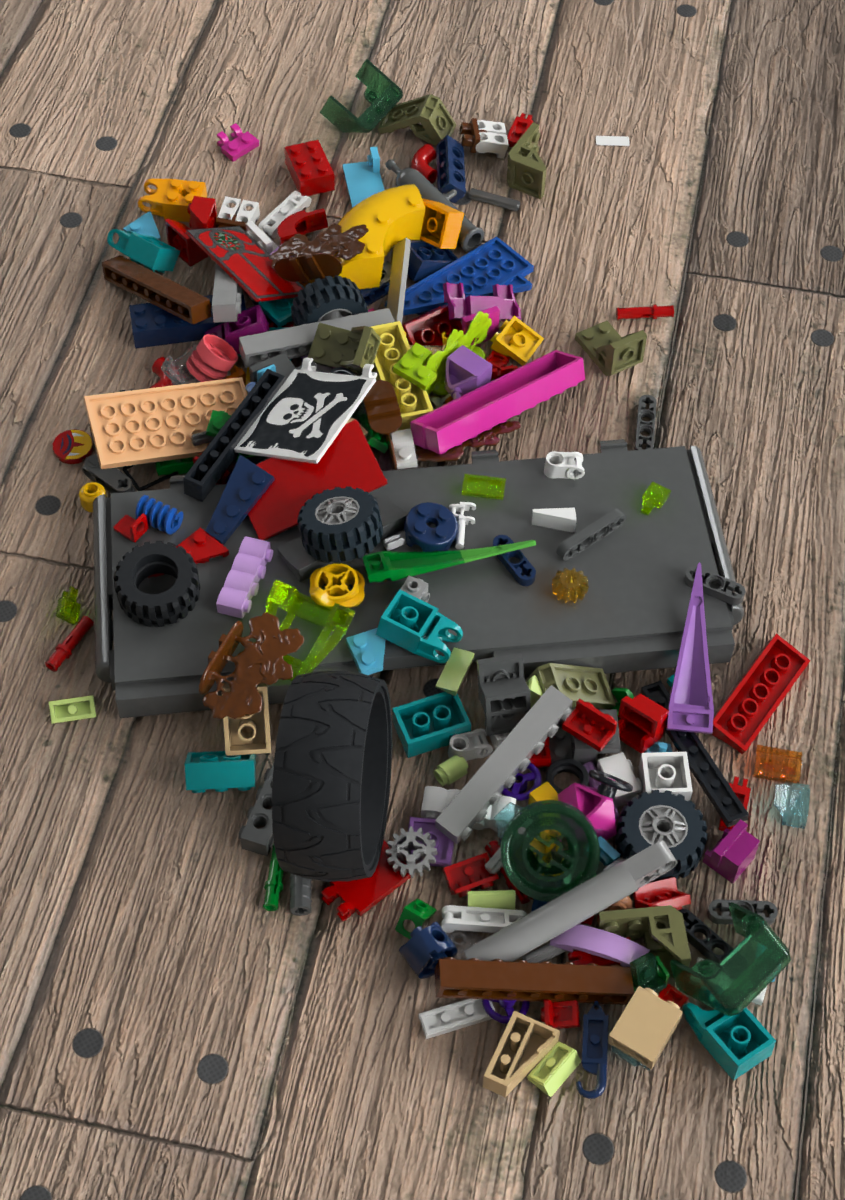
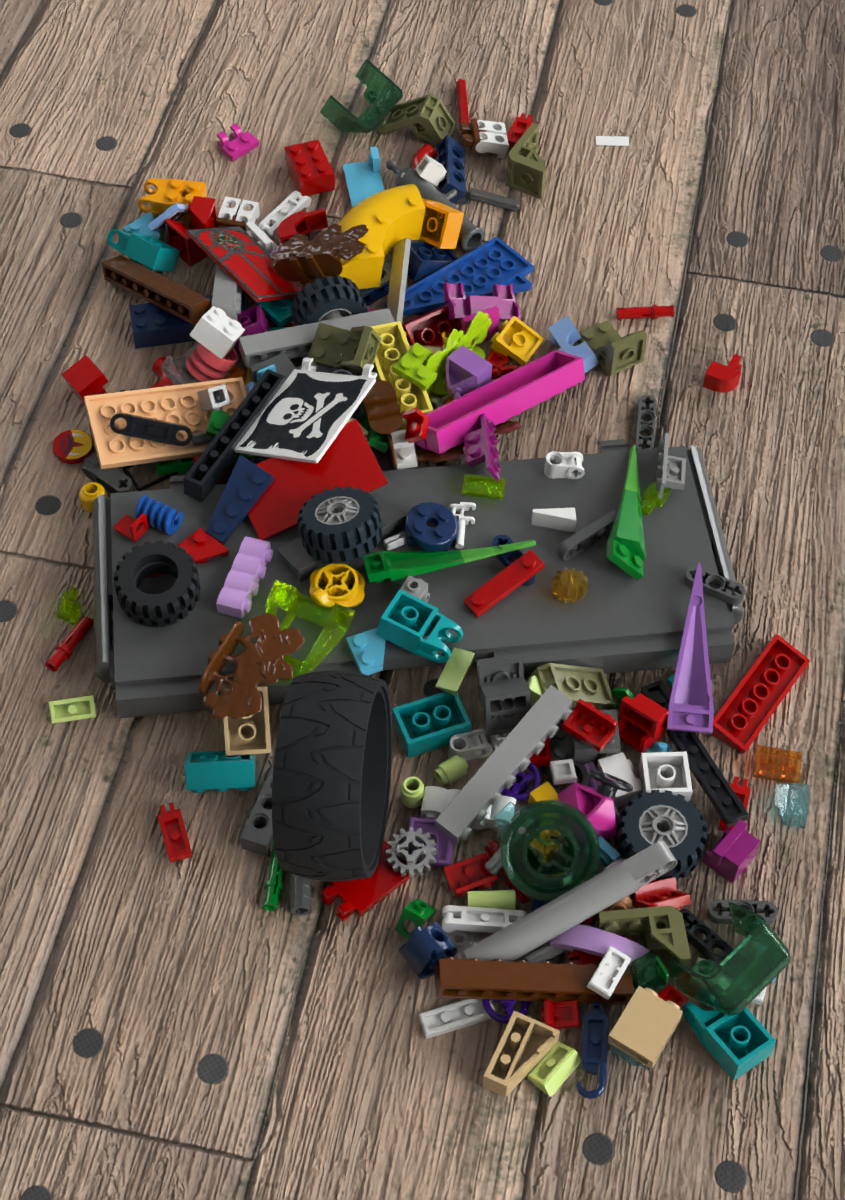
none -> red plate [61,355,108,405]
none -> black plate [110,412,192,446]
none -> light blue tile [148,203,188,232]
none -> red hinge [157,802,193,863]
none -> white brick [190,306,245,359]
none -> light grey brick [197,384,231,413]
none -> red bracket [401,408,429,443]
none -> yellowish green brick [401,777,424,808]
none -> white brick [416,154,447,186]
none -> red axle [456,78,469,139]
none -> red plate [463,549,545,618]
none -> magenta bracket [464,413,501,482]
none -> light blue arch [548,316,600,373]
none -> white tile [550,759,577,785]
none -> white plate [587,946,632,1000]
none -> green plate [607,445,646,580]
none -> light grey bracket [655,433,686,499]
none -> red brick [703,354,742,393]

